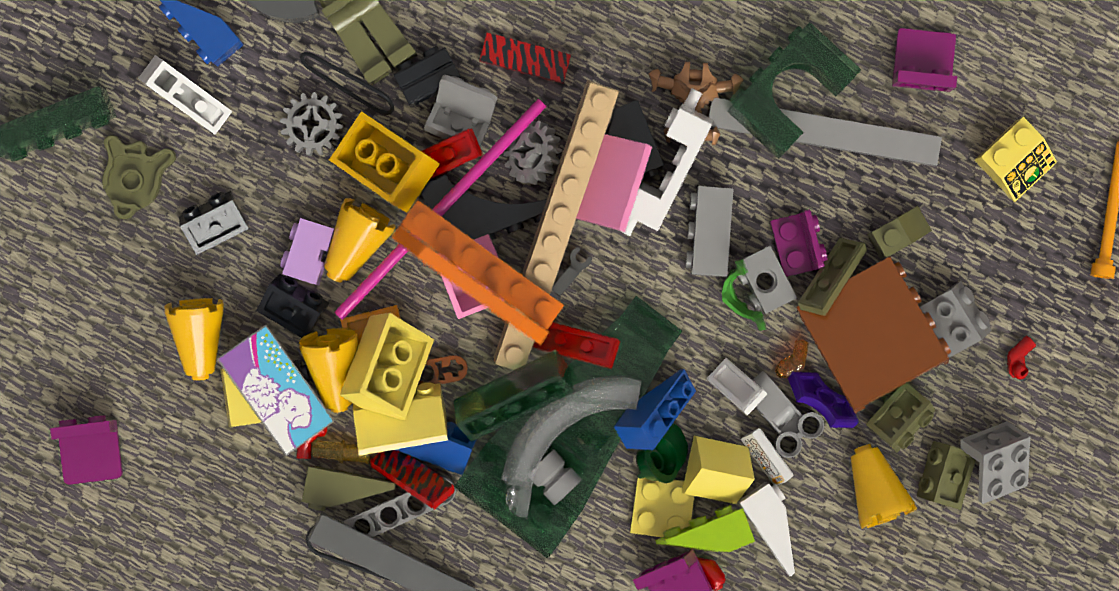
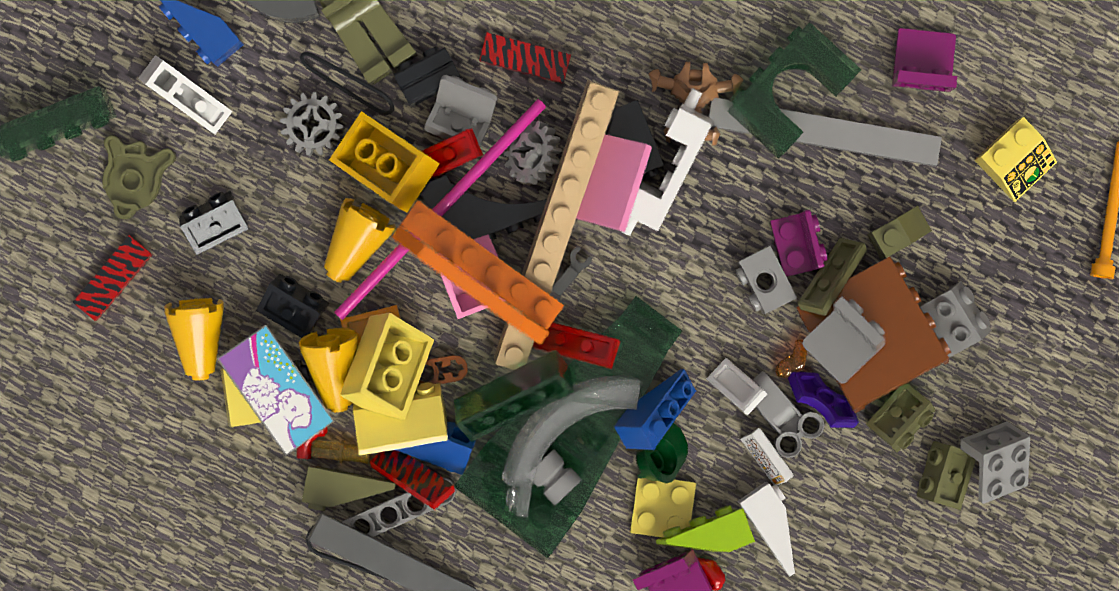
magenta bracket [50,415,123,485] -> none
lavender brick [280,218,334,286] -> none
light yellow slope [682,436,755,504] -> none
light grey brick [685,186,733,278] -> none
bright green helmet [722,259,766,331] -> none
yellow cone [850,444,917,529] -> none
red arm [1007,335,1036,380] -> none
none -> tile [73,235,153,321]
none -> light grey bracket [803,297,885,384]

